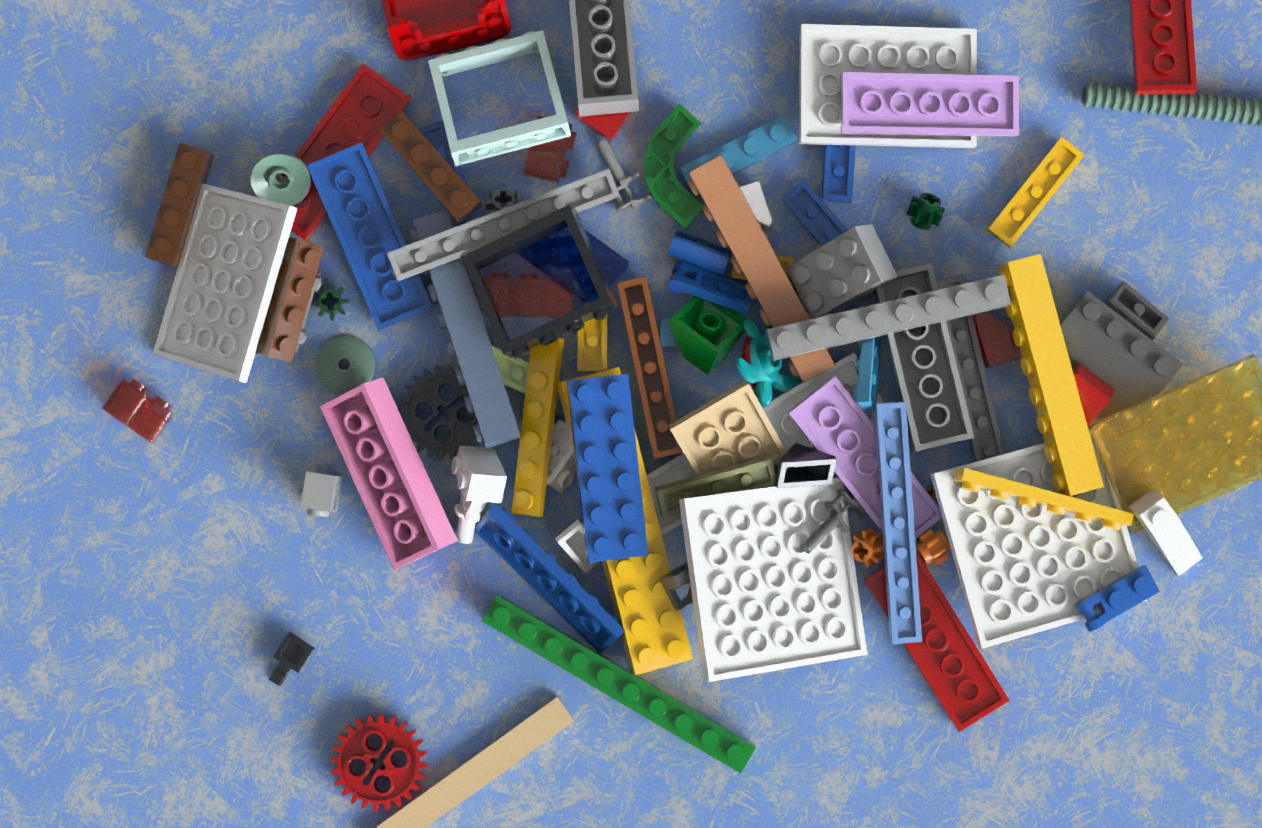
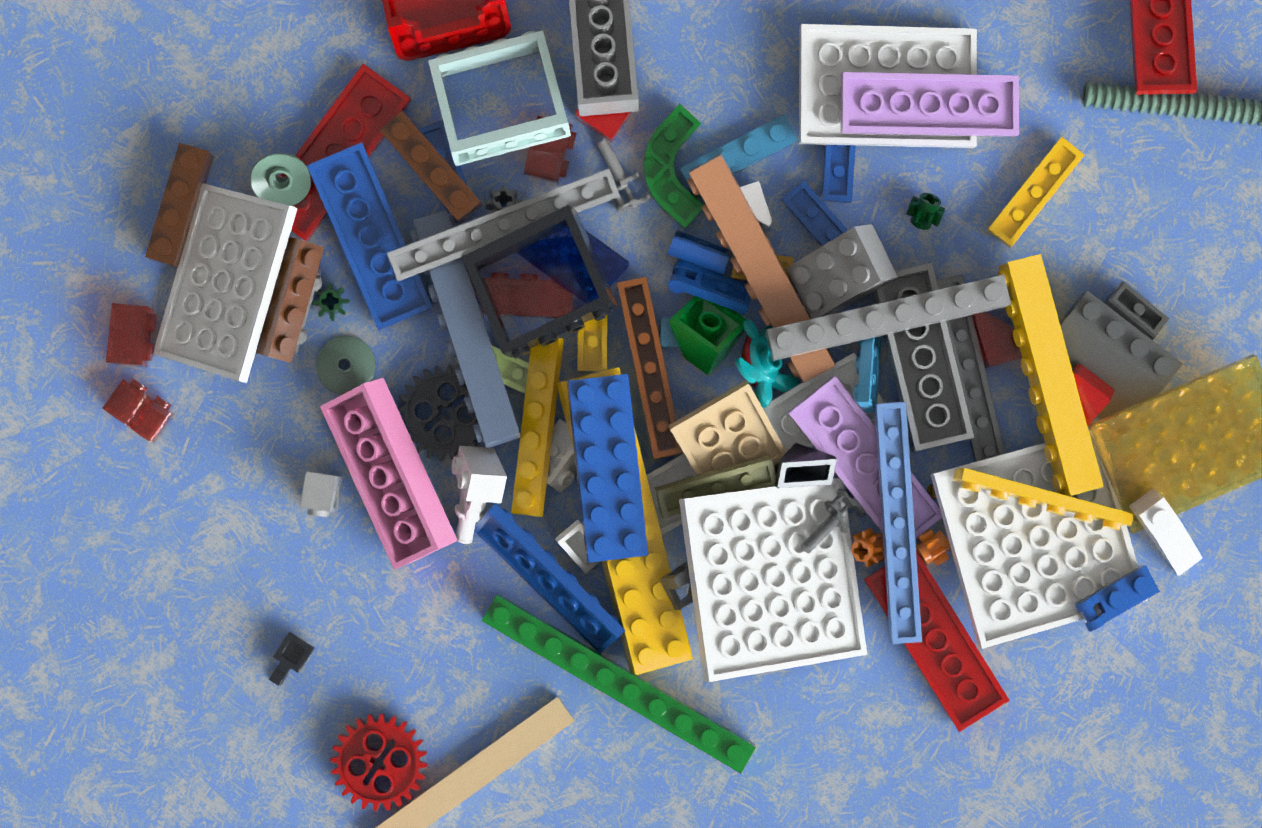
none -> clear red brick [106,303,157,367]

